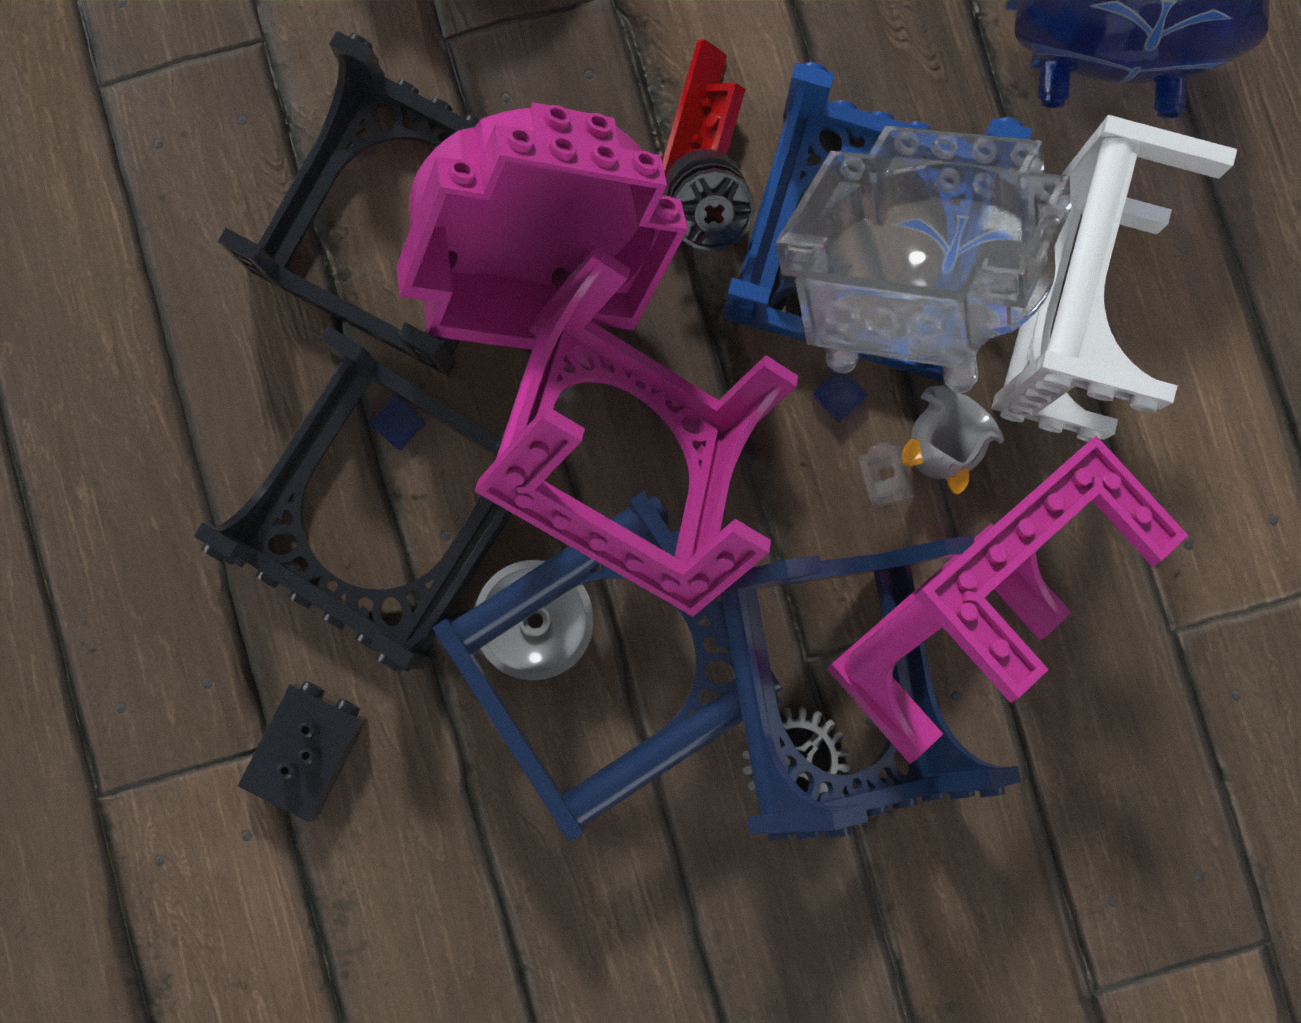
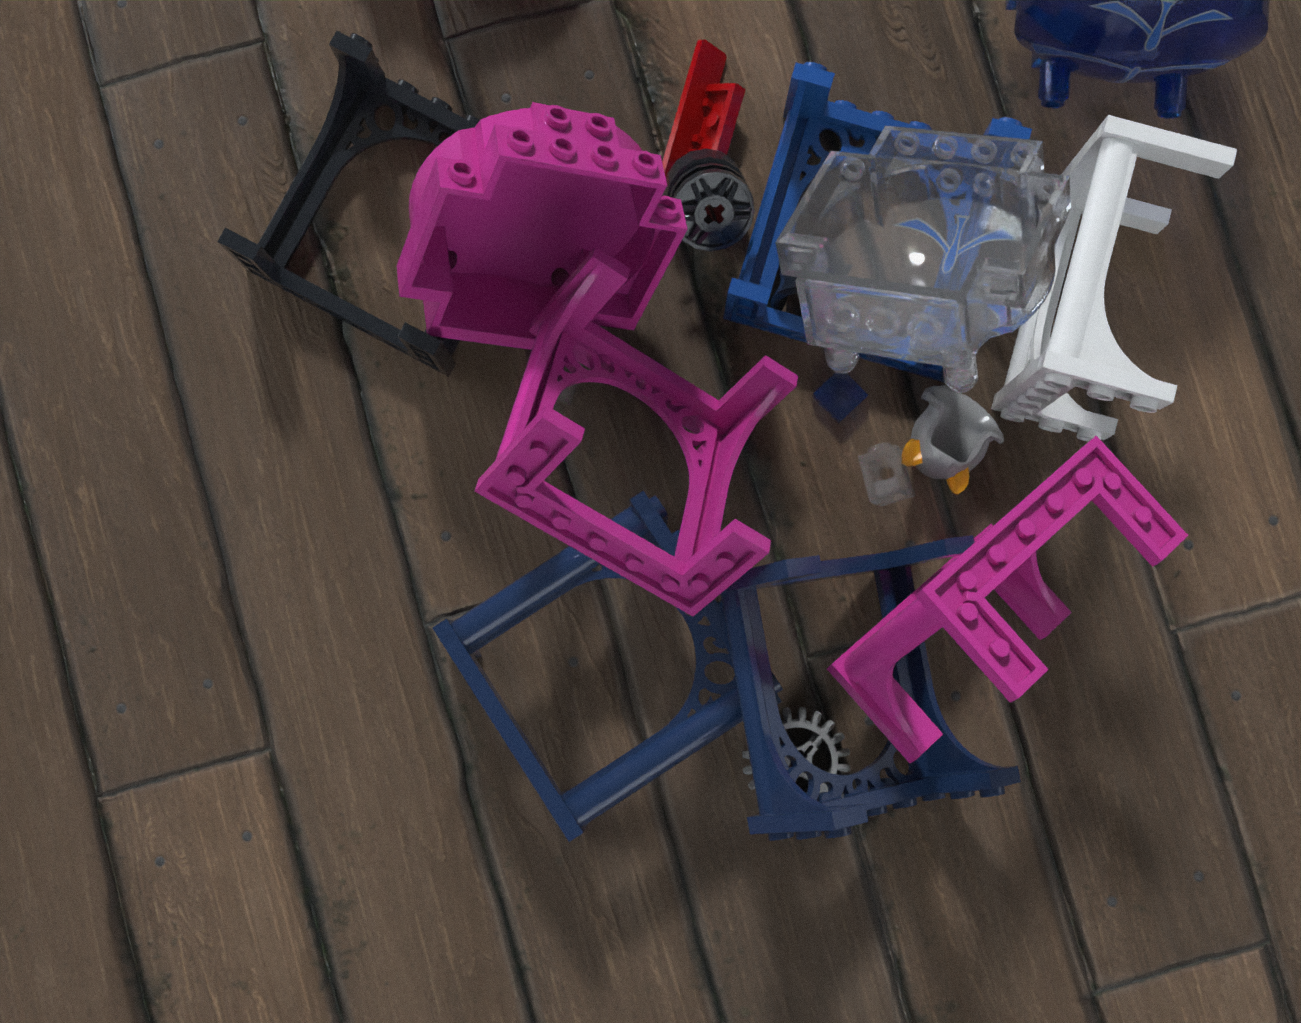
black arch [194,326,513,672] -> none
black piece [238,680,367,822] -> none
clear blue tile [370,395,426,451] -> none
light grey dish [475,560,594,680] -> none

